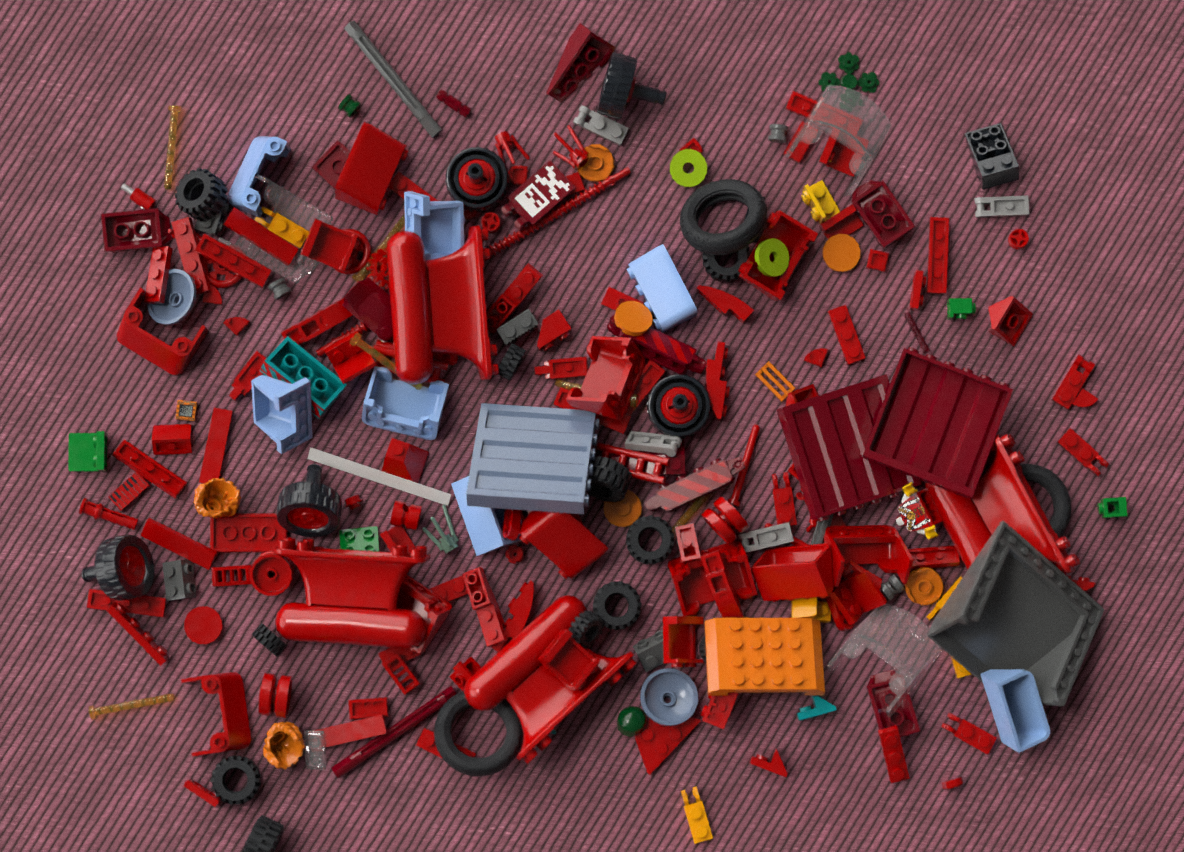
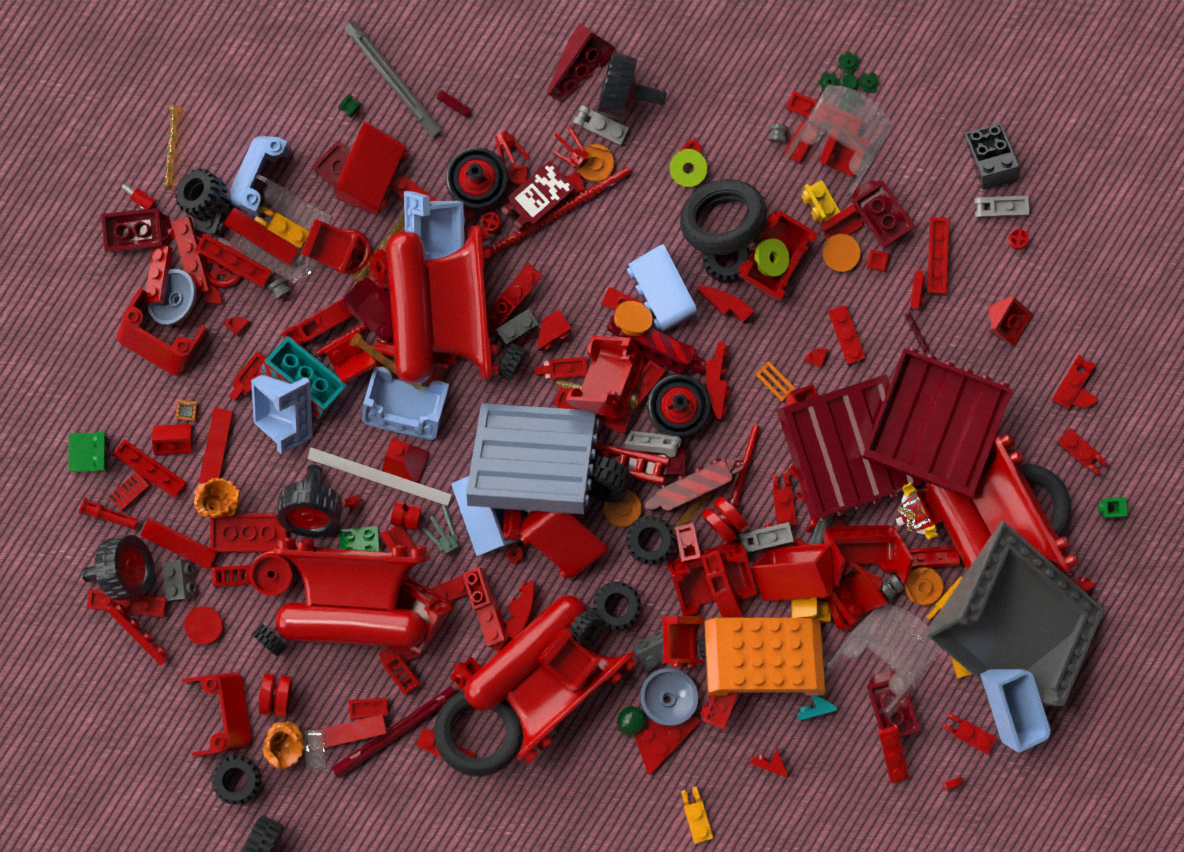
clear yellow bar [89,694,175,719] -> none
red piece [183,779,223,807] -> none
green brick [947,298,976,320] -> none

